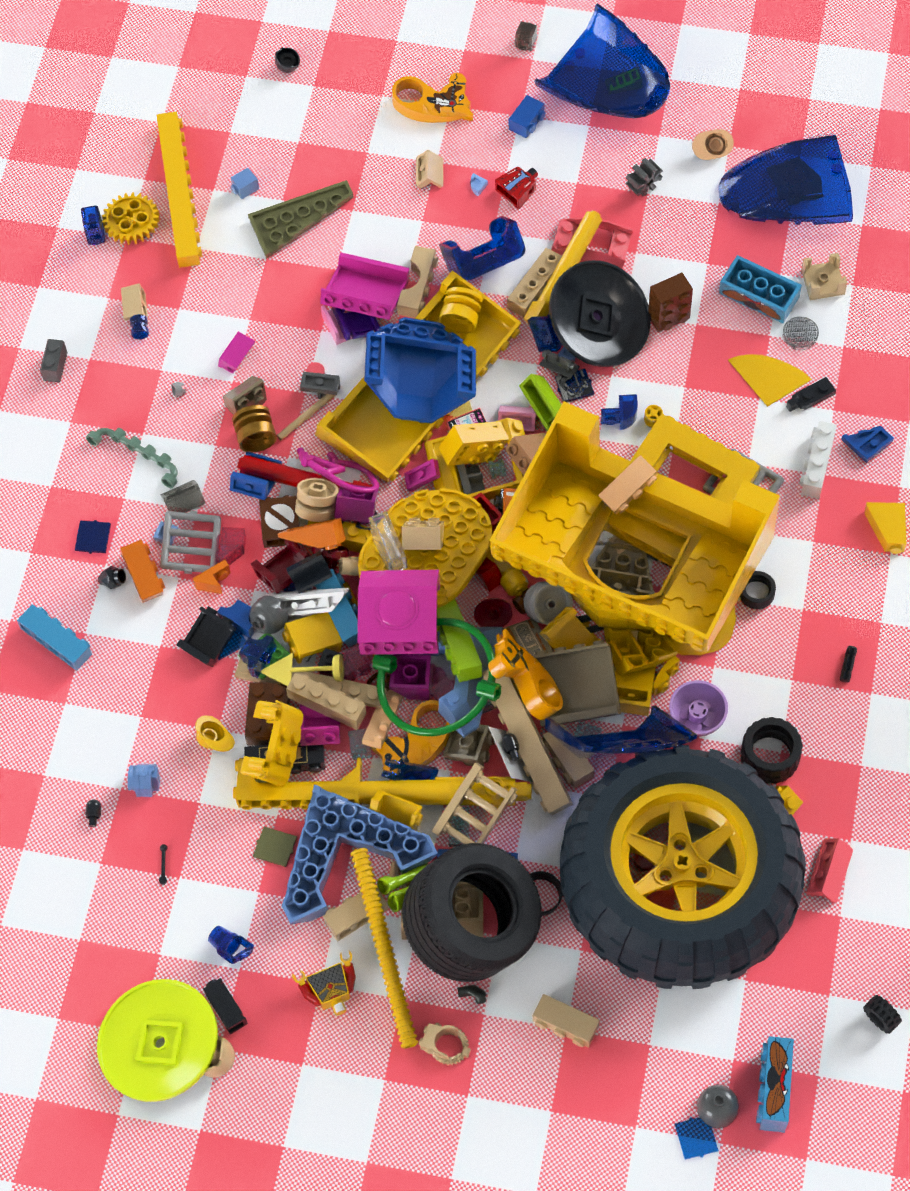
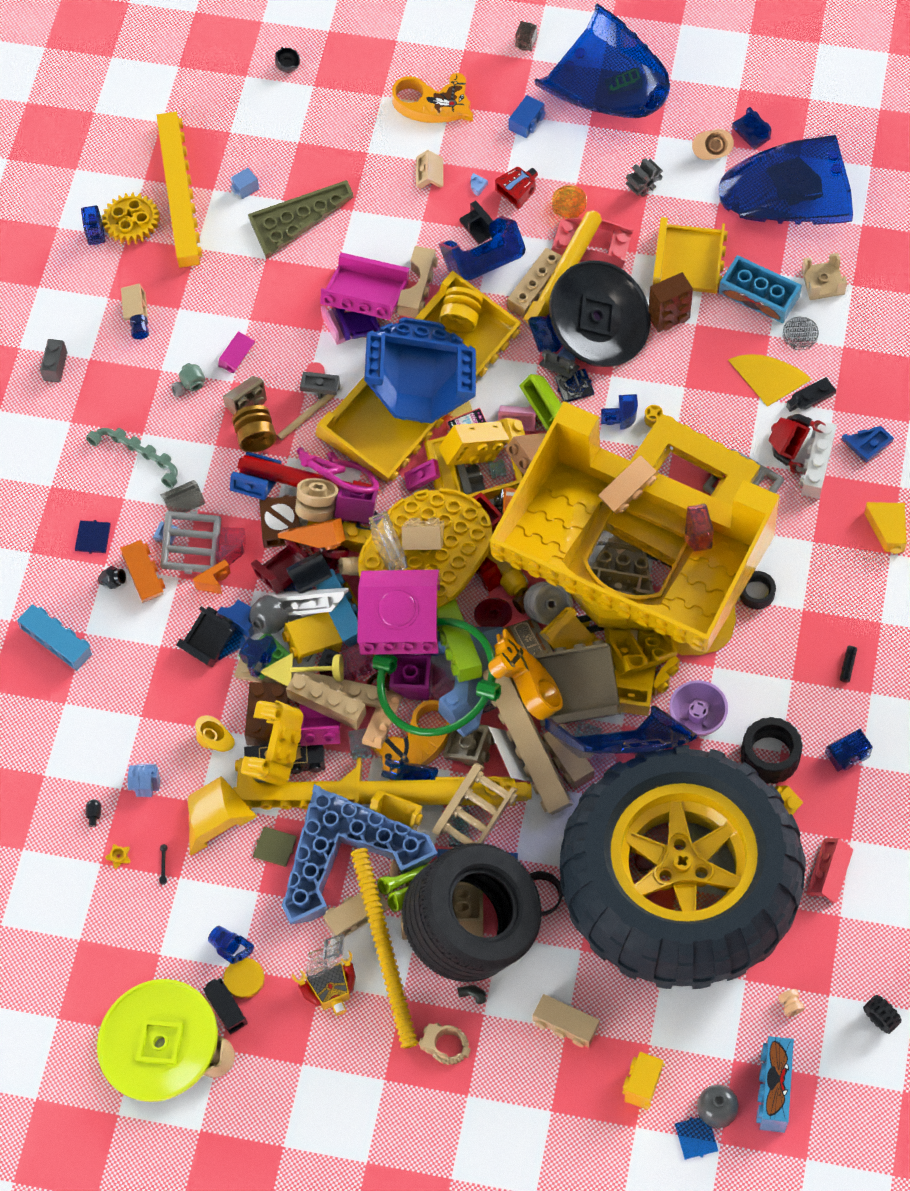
black cylinder [501,733,520,761] -> none
none -> yellow plate [105,844,131,869]
none -> sand green head [178,363,206,391]
none -> yellow wedge [188,776,258,855]
none -> yellow tile [223,958,265,999]
none -> clear slope [306,933,345,980]
none -> black panel [459,200,497,244]
none -> clear yellow tile [552,185,587,218]
none -> yellow brick [622,1052,665,1110]
none -> yellow panel [653,217,728,294]
none -> slope [684,504,714,552]
none -> clear blue bracket [732,107,772,150]
none -> red torso [769,414,826,474]
none -> light nougat wheel [778,989,805,1017]
none -> clear blue brick [825,729,873,772]

